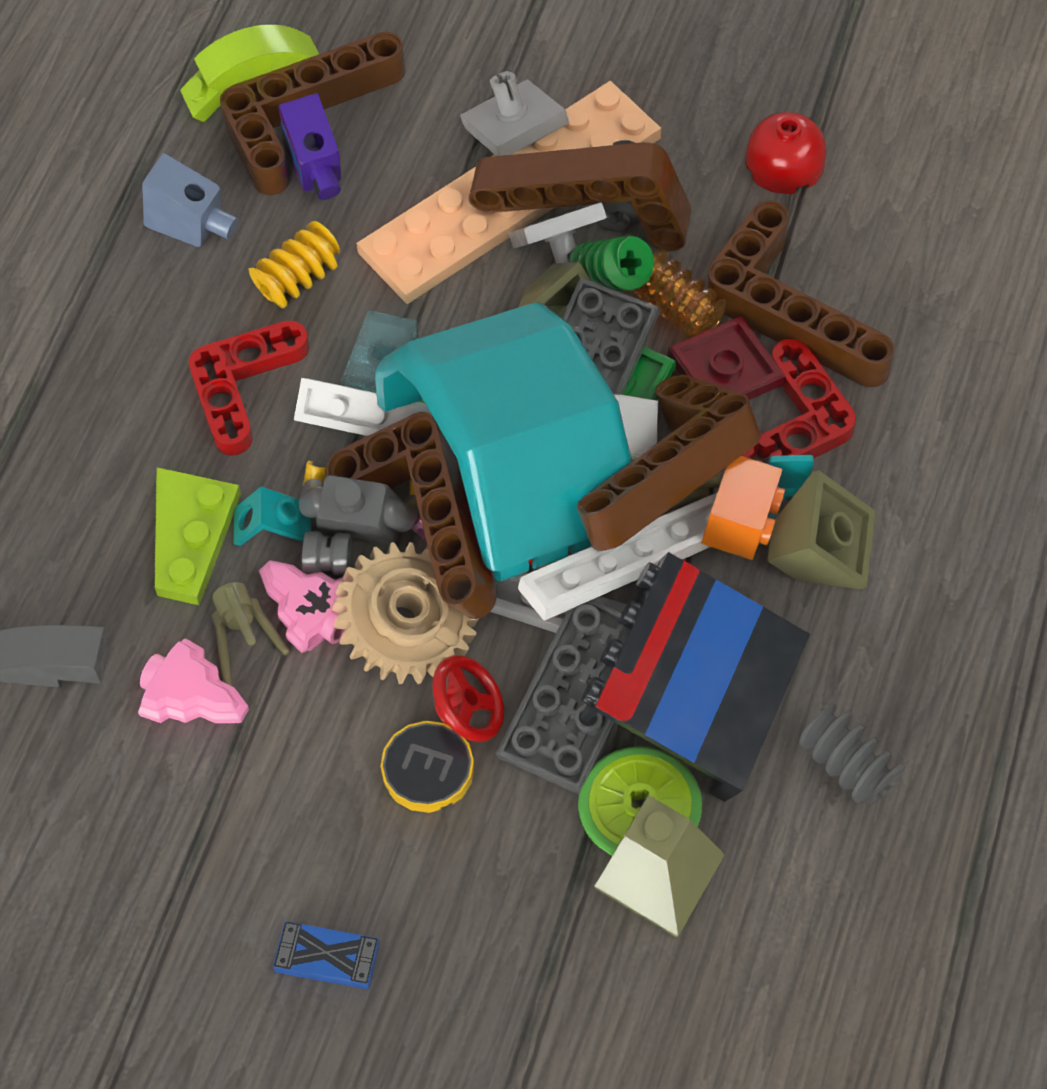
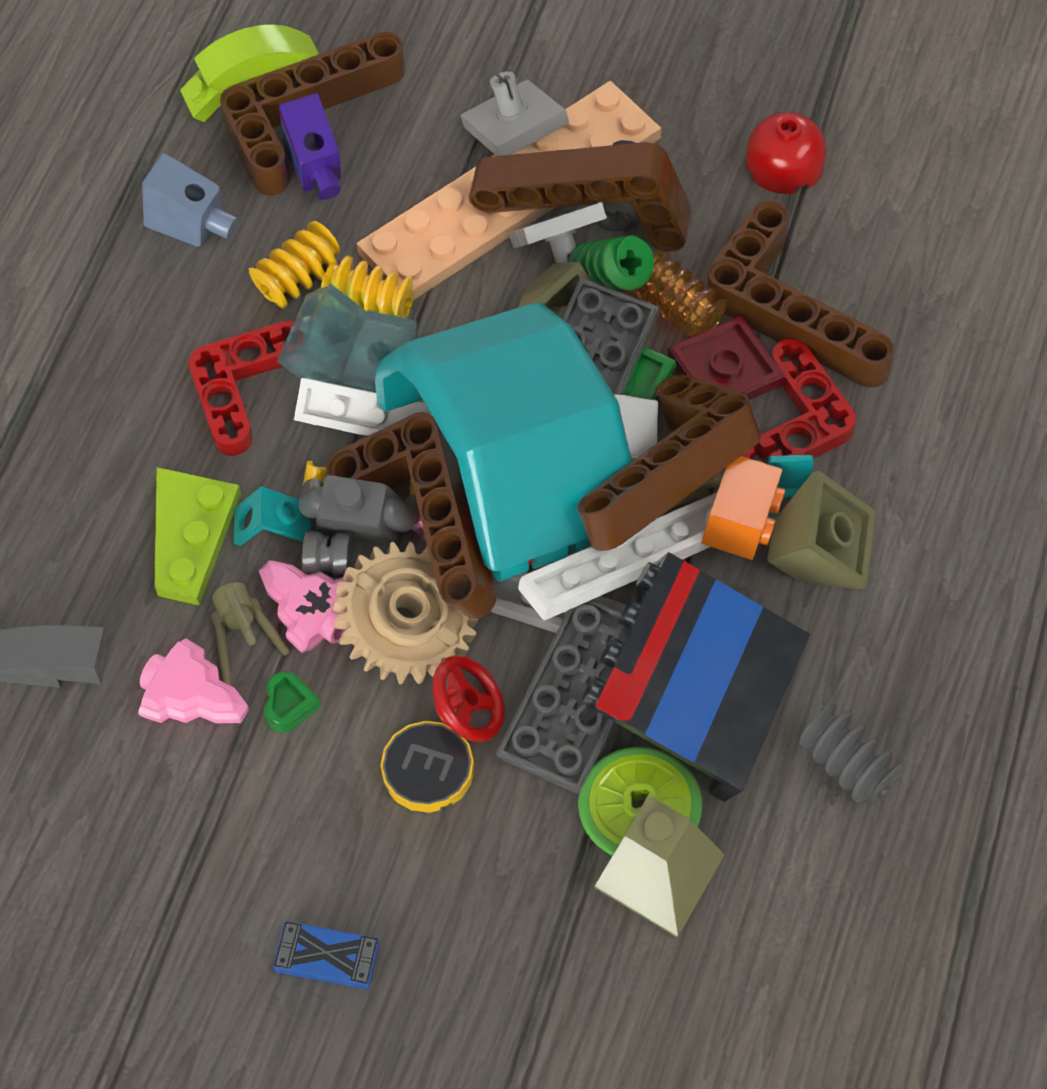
none -> green tile [264,671,321,733]
none -> clear light blue brick [277,284,368,384]
none -> yellow piece [320,255,414,329]

